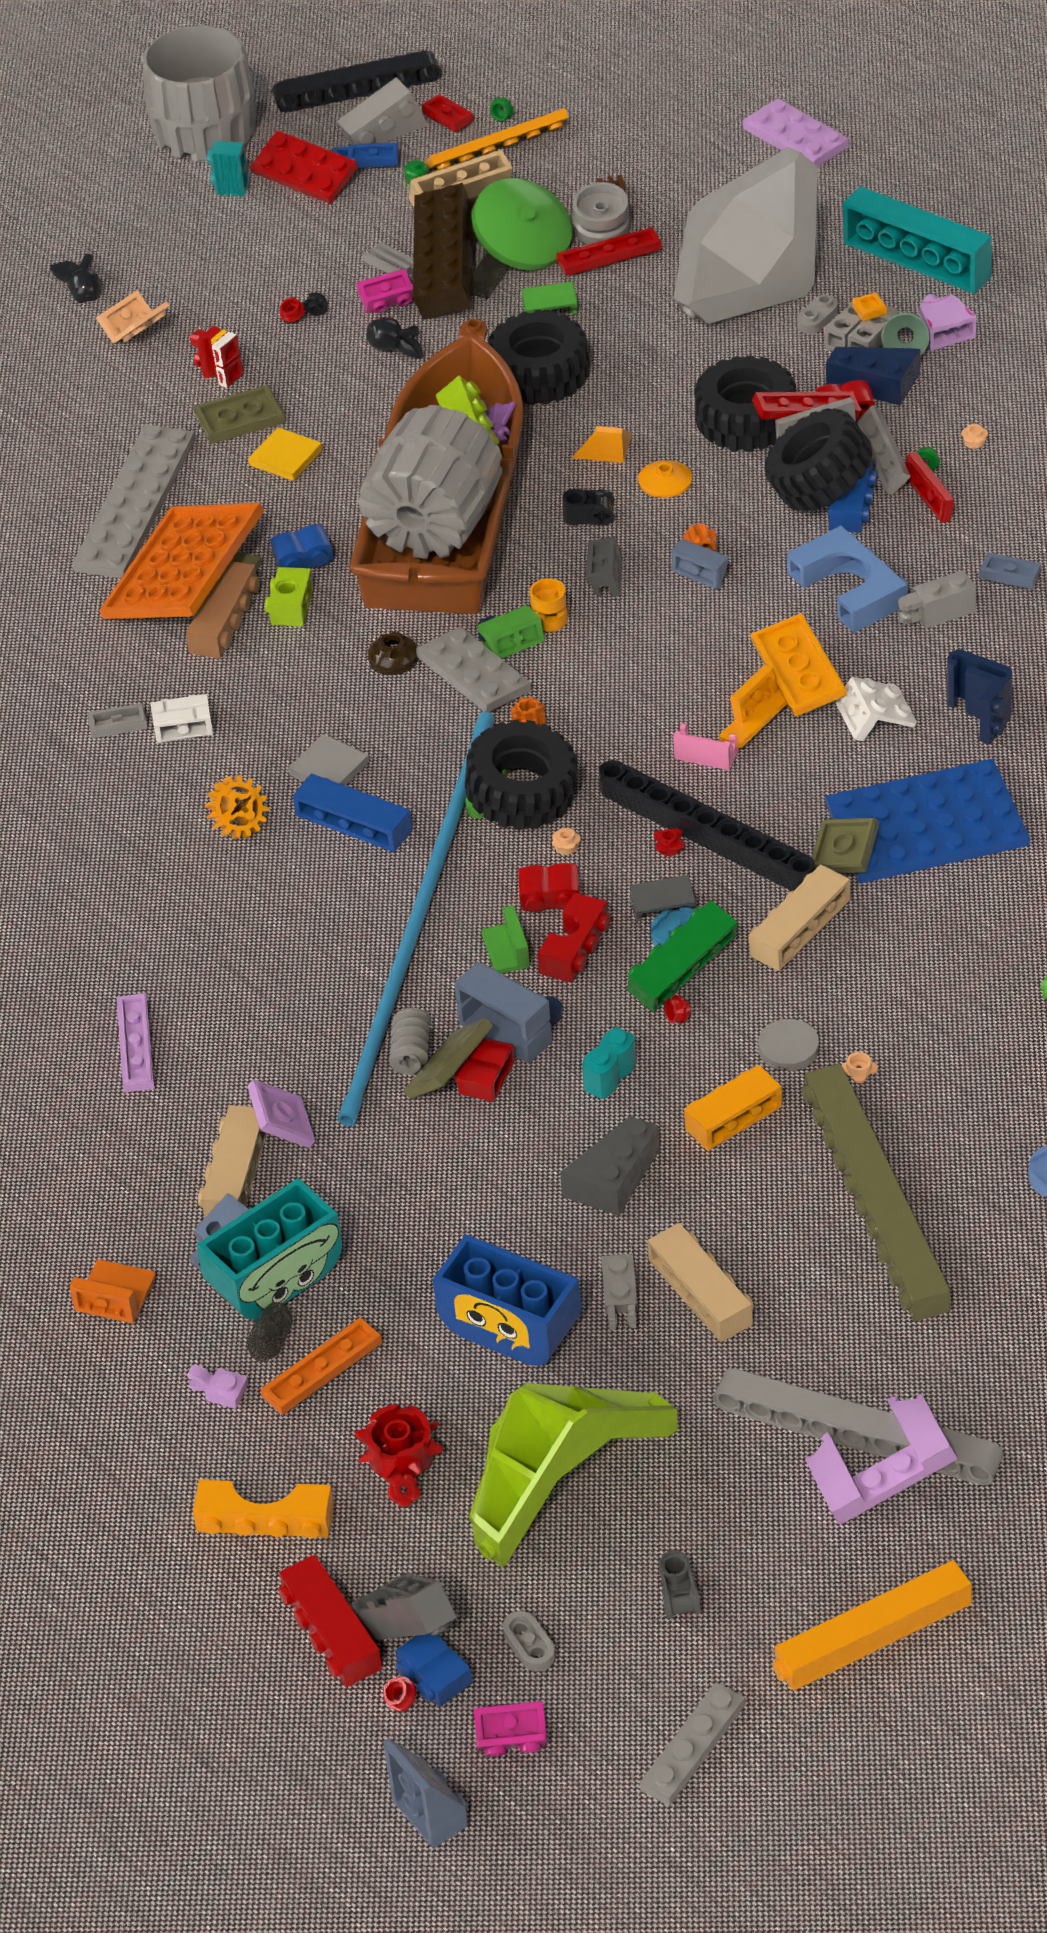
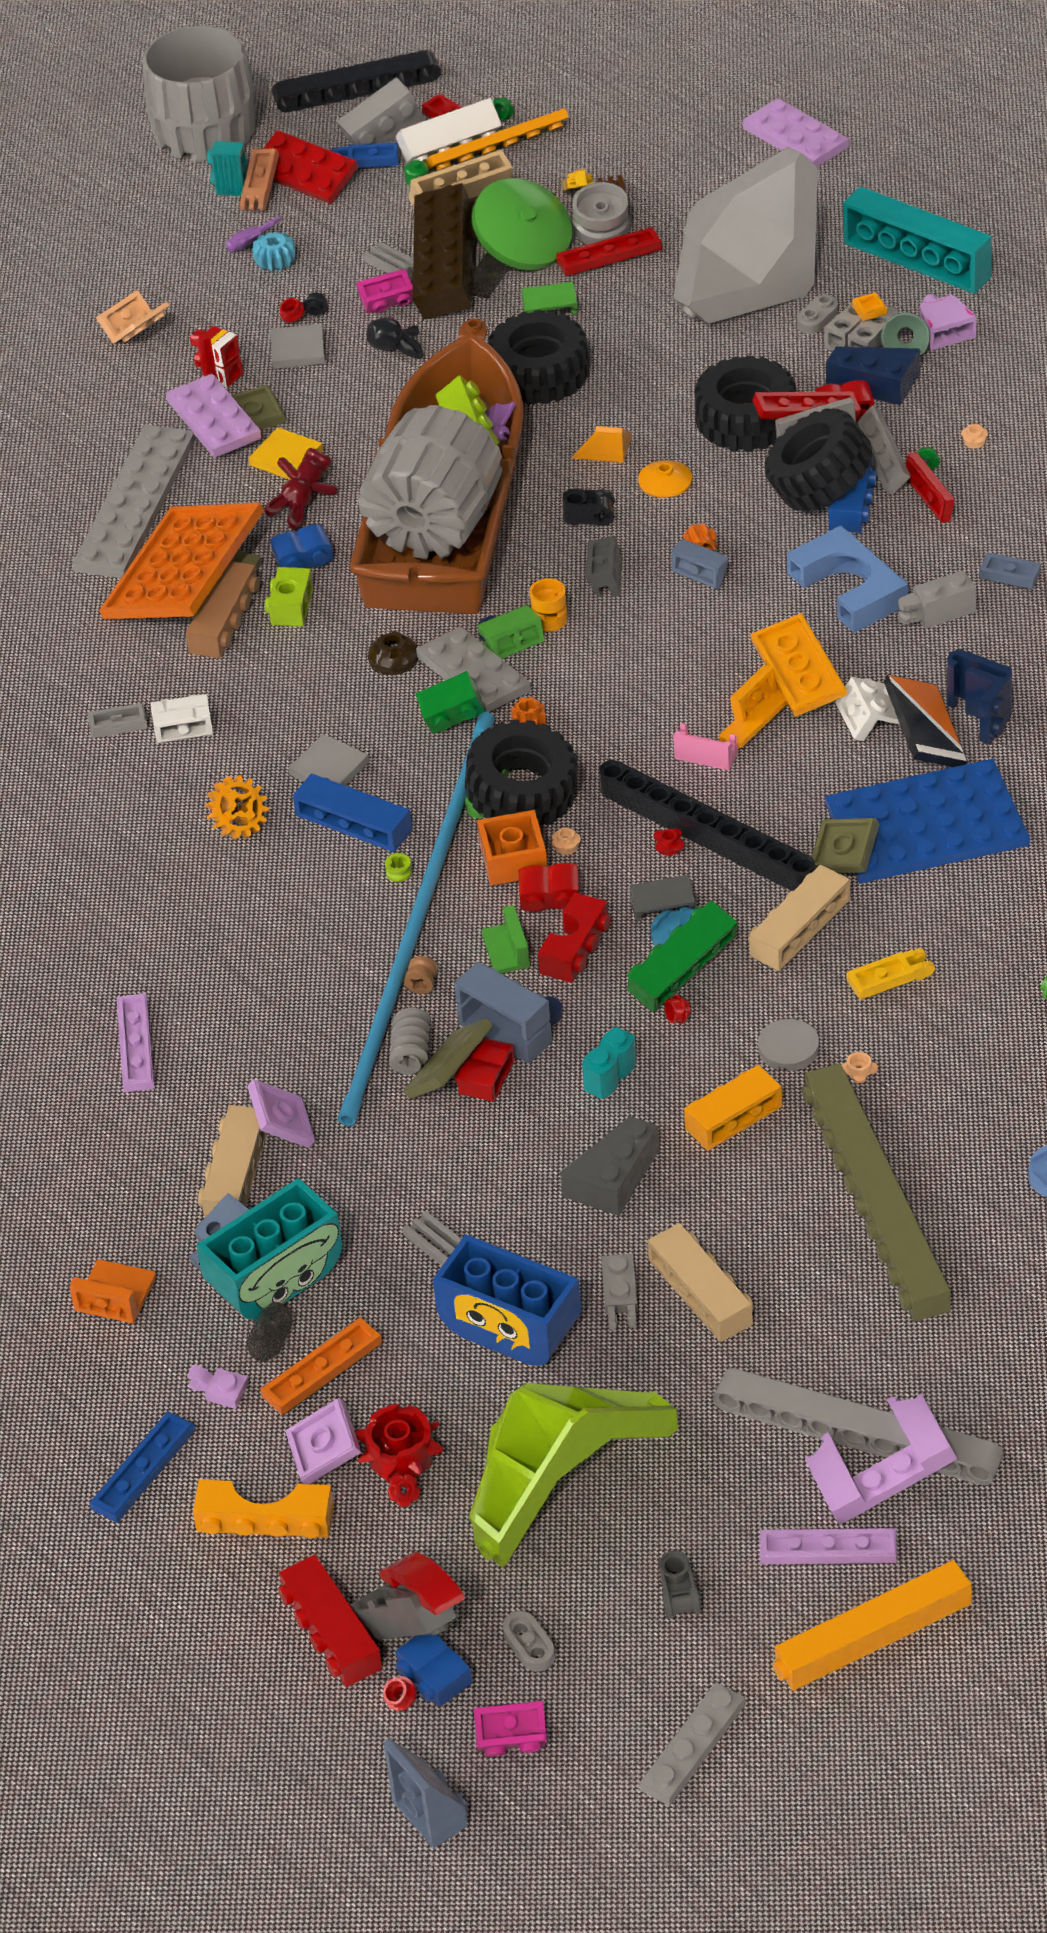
black piece [50,253,101,303] -> none
none -> blue tile [89,1411,195,1523]
none -> lavender plate [166,374,261,458]
none -> medium lavender arm [225,216,281,253]
none -> nougat hinge [240,149,279,211]
none -> medium azure gear [252,231,296,272]
none -> dark red animal [264,448,338,530]
none -> light grey tile [270,324,325,369]
none -> lavender tile [285,1398,361,1484]
none -> red slope [379,1552,465,1615]
none -> lime bush [385,853,412,882]
none -> white brick [395,98,502,164]
none -> light grey tile [402,1211,461,1266]
none -> medium nougat wheel [404,956,438,994]
none -> green brick [415,671,485,734]
none -> orange brick [477,810,547,886]
none -> yellow hinge [562,169,593,191]
none -> lavender tile [760,1528,897,1564]
none -> yellow hinge [846,948,936,1000]
none -> tile [883,674,968,767]

